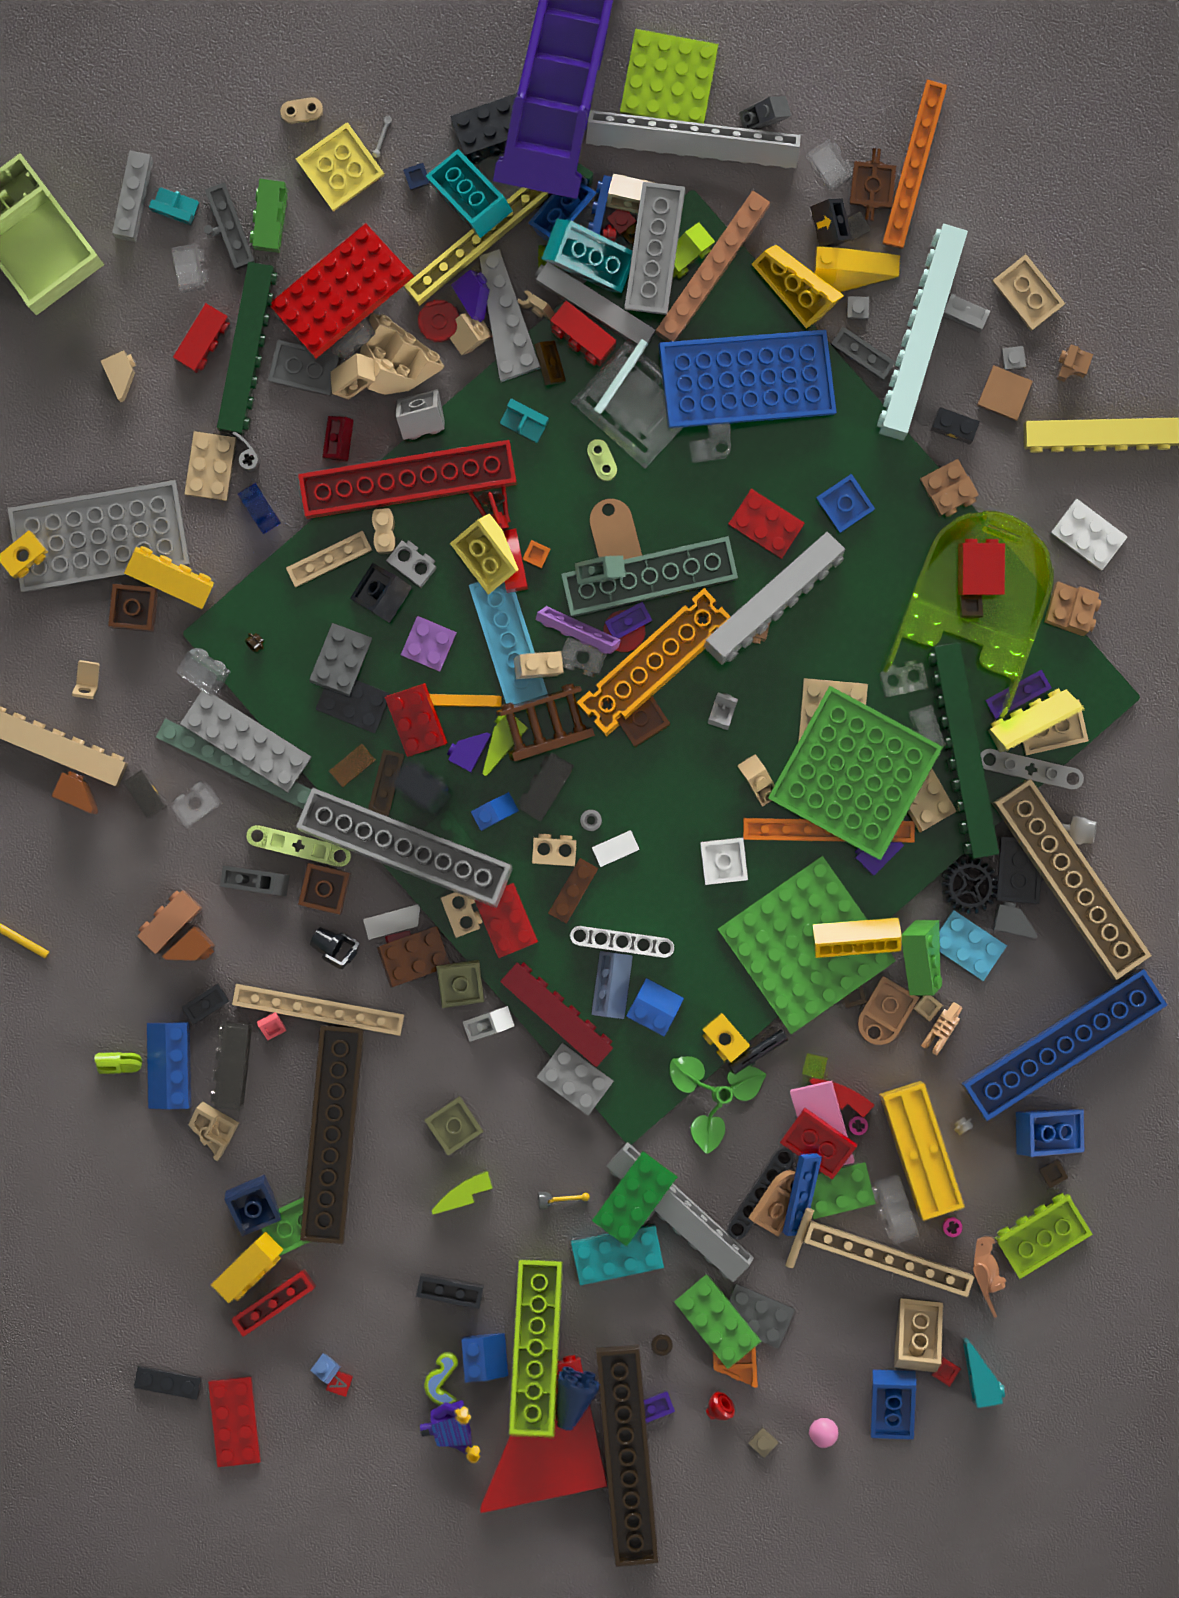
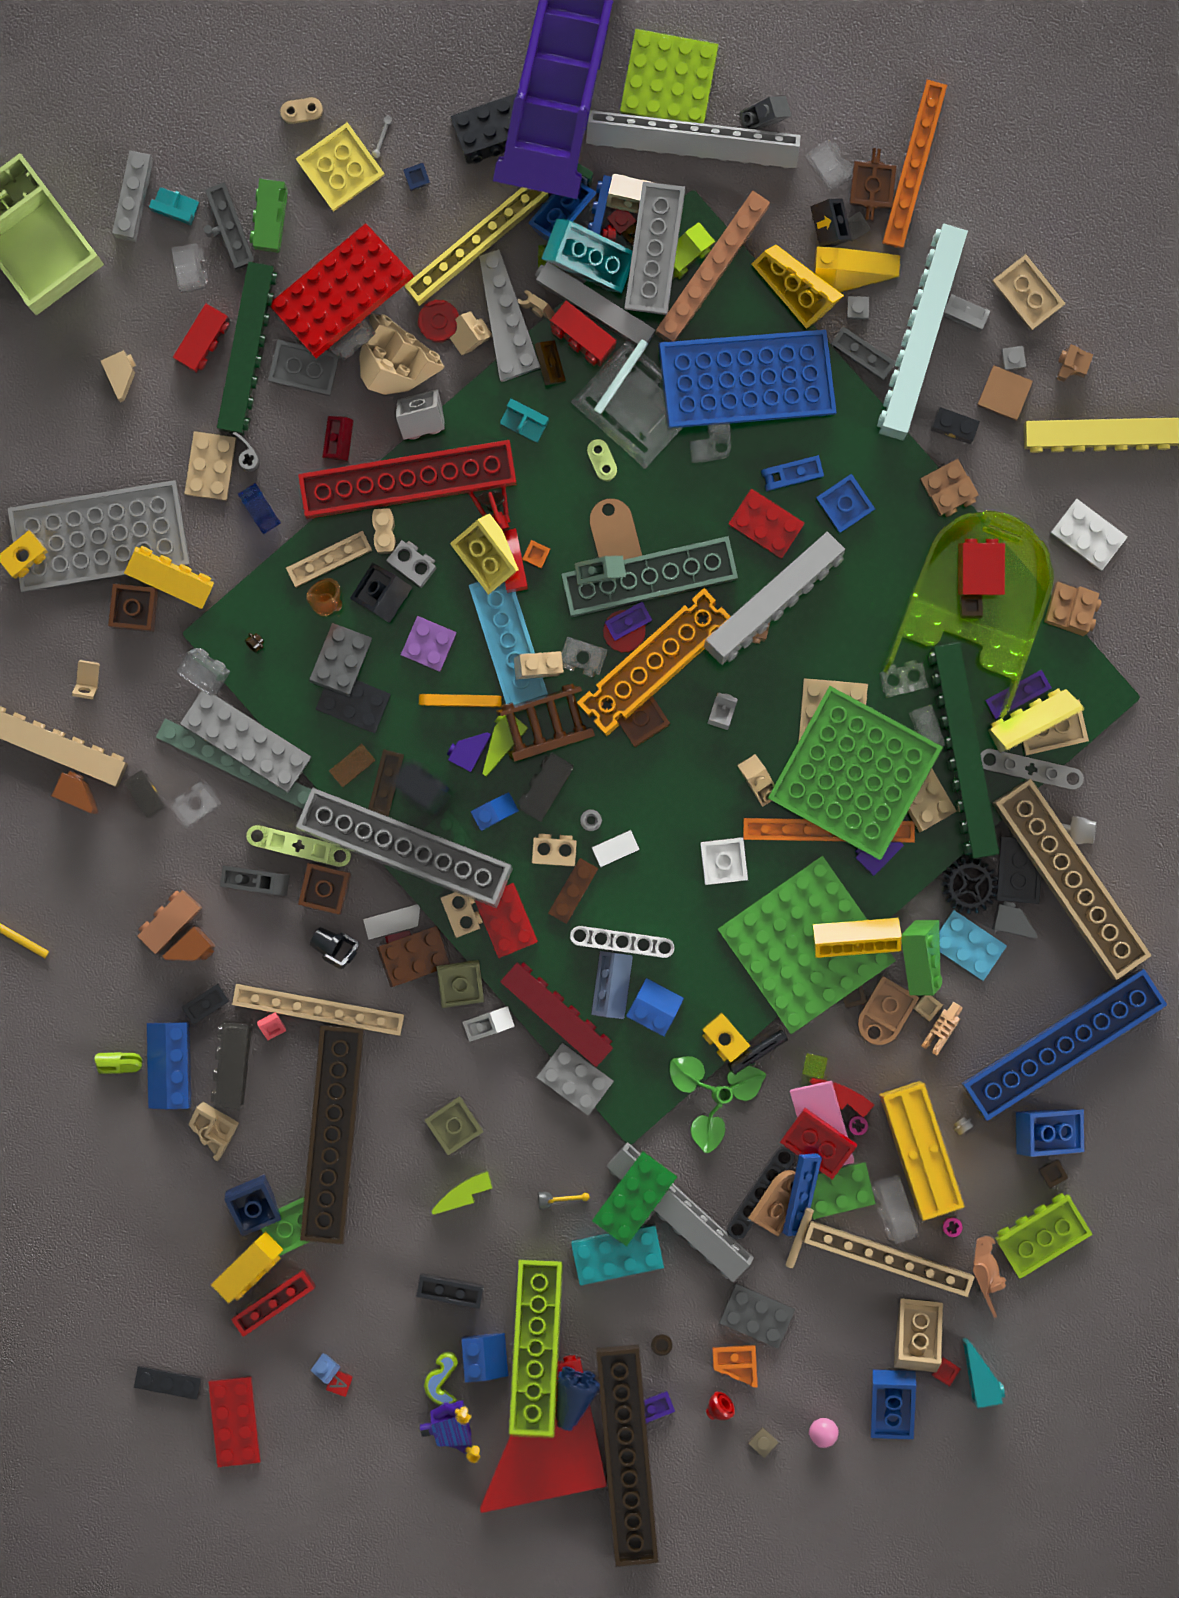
tan brick [331,353,375,399] -> none
red plate [385,683,447,757] -> none
teal brick [426,149,513,238] -> none
dark purple slope [451,270,490,322] -> none
medium lavender plate [535,606,621,654] -> none
bright green plate [674,1274,762,1369] -> none
none -> clear orange helmet [306,578,342,617]
none -> blue plate [761,455,824,491]

